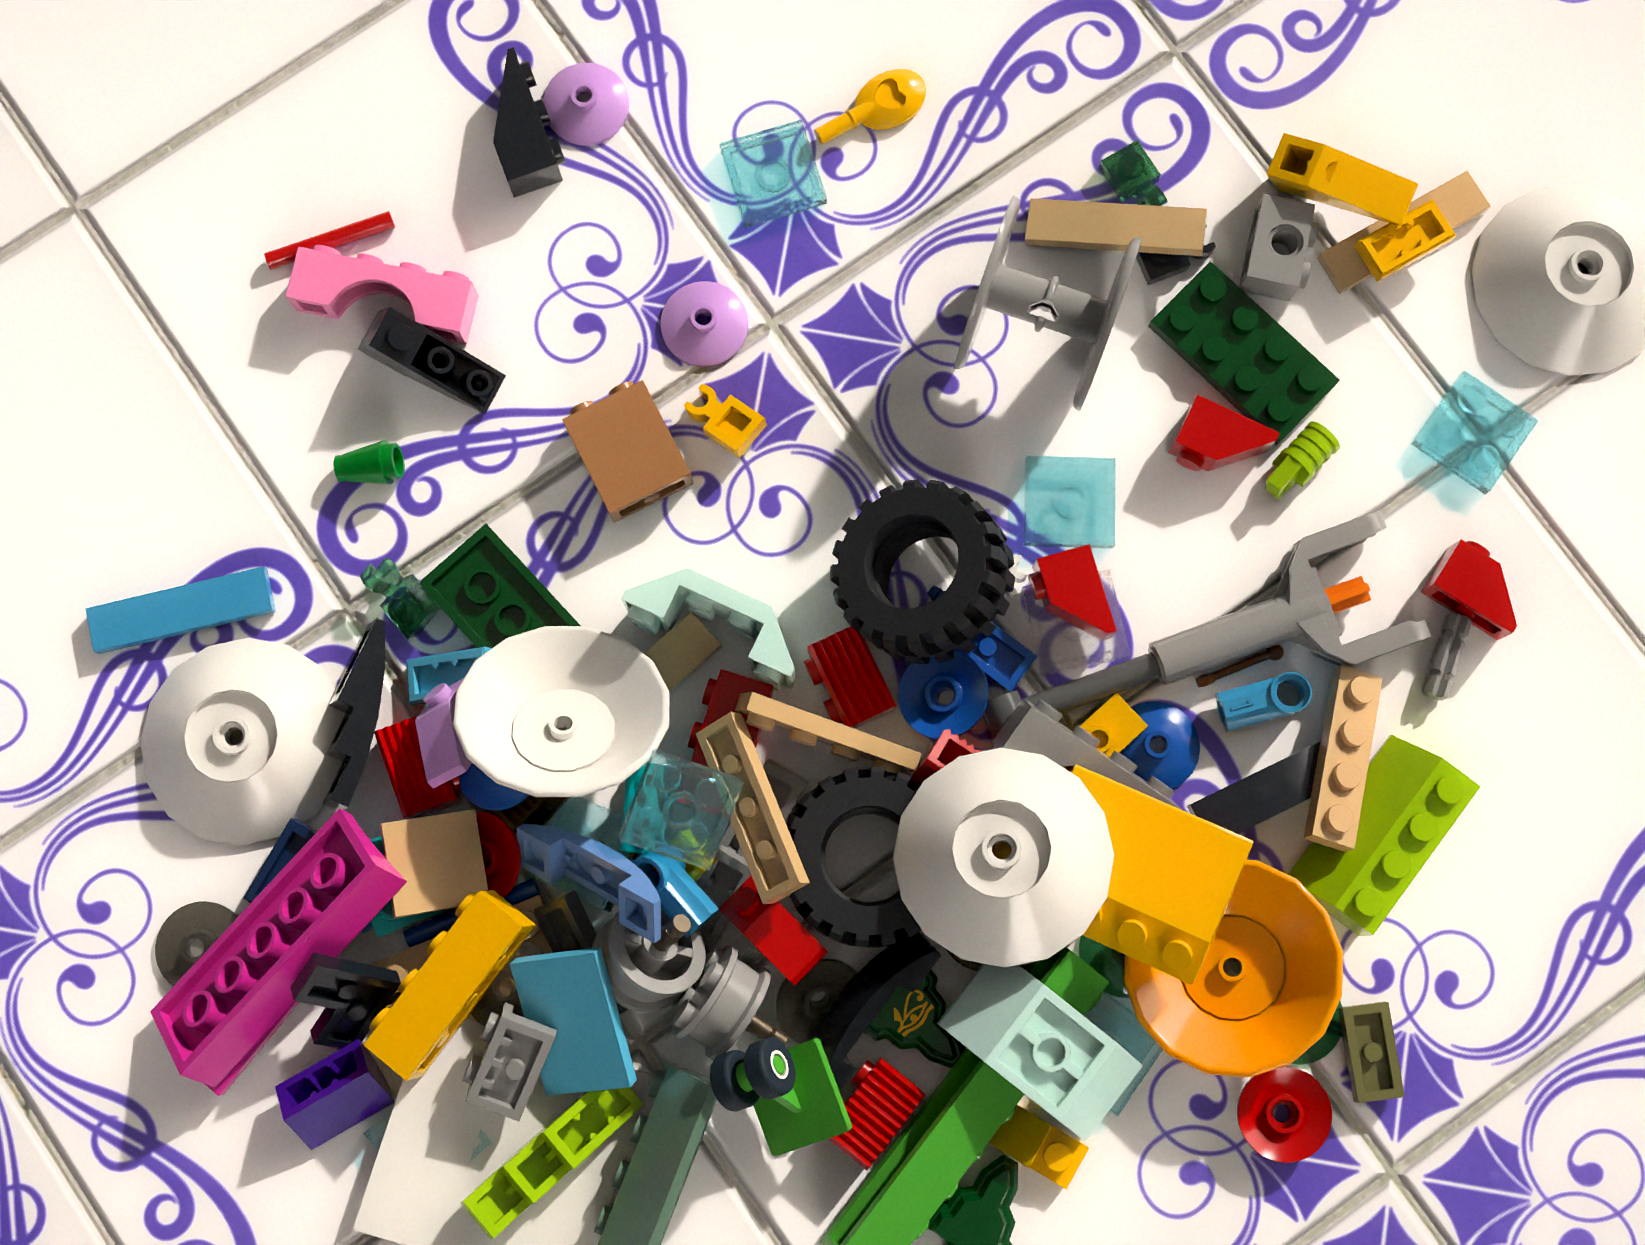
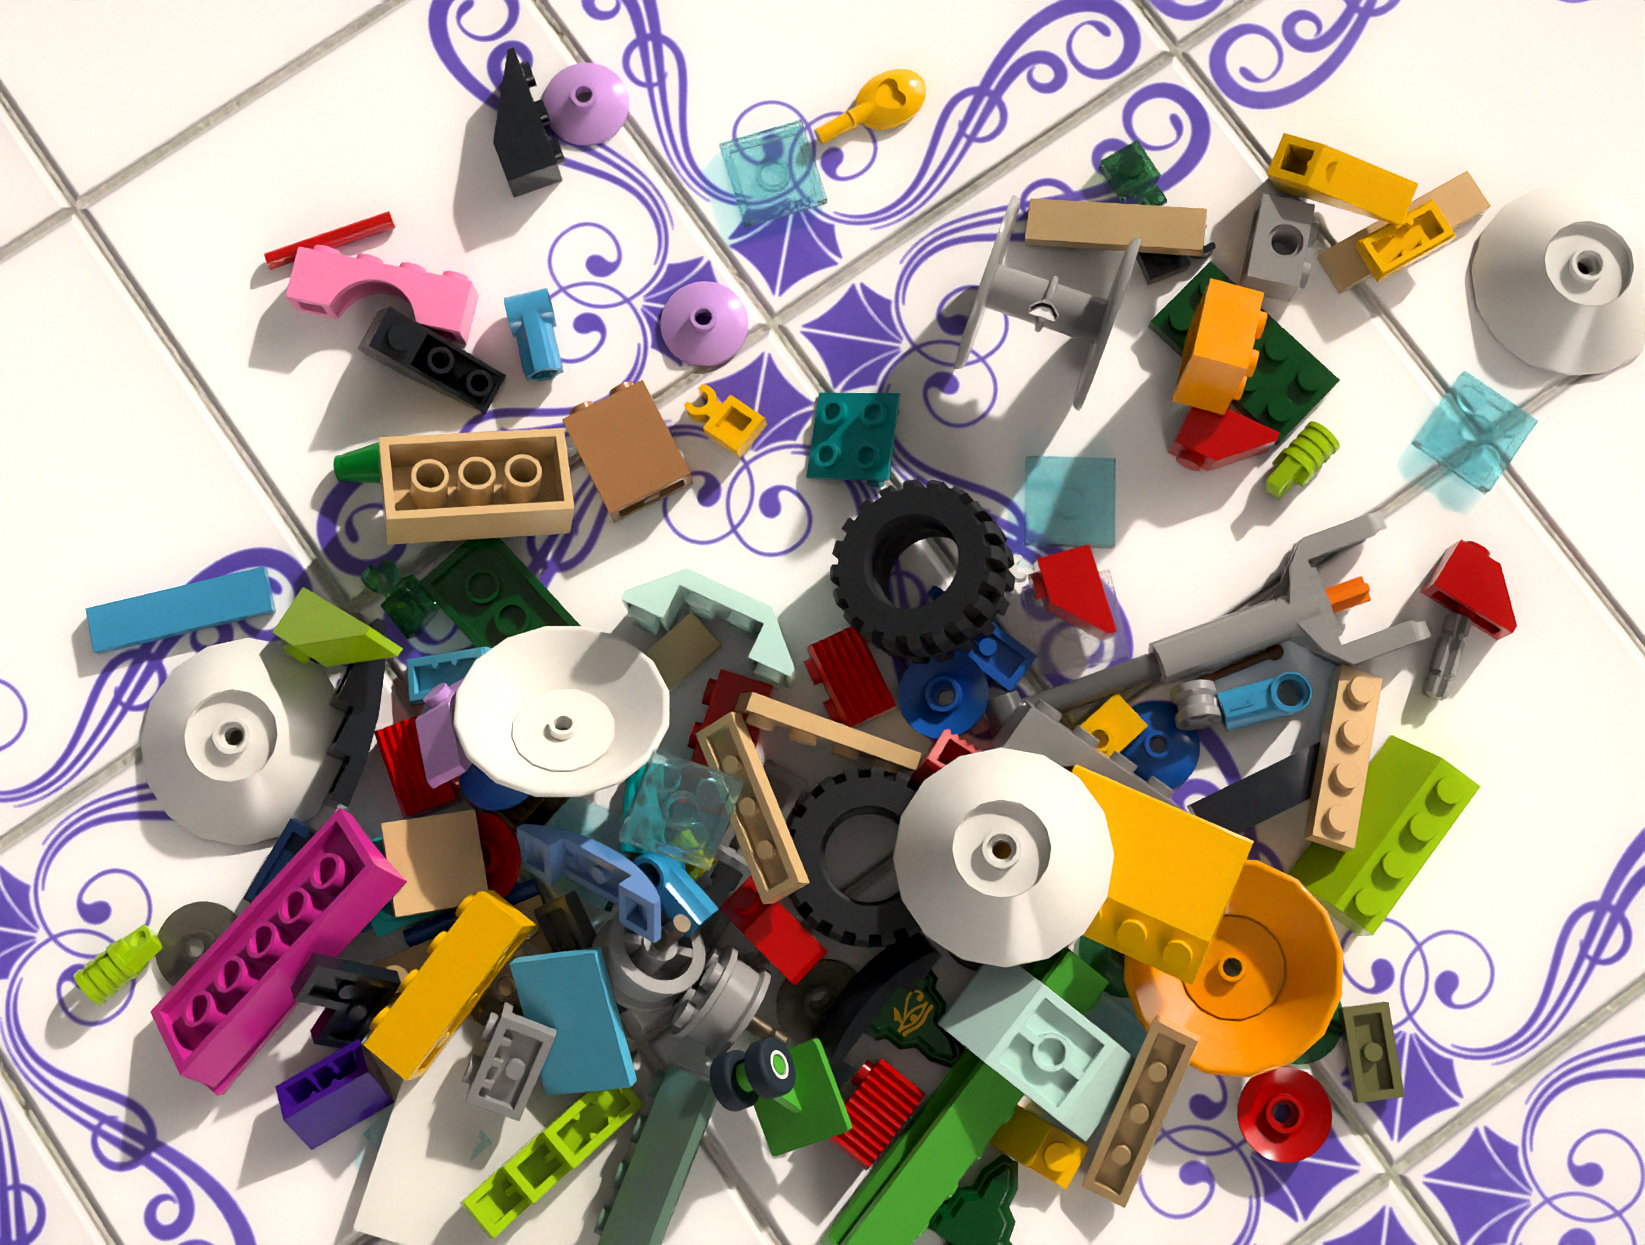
none -> lime hinge [73,924,162,1006]
none -> lime slope [272,587,403,667]
none -> tan brick [379,428,575,545]
none -> dark azure piece [503,288,564,381]
none -> teal hinge [806,393,901,488]
none -> tan plate [1082,1015,1201,1208]
none -> light grey wheel [1169,680,1222,730]
none -> light orange brick [1172,278,1267,415]

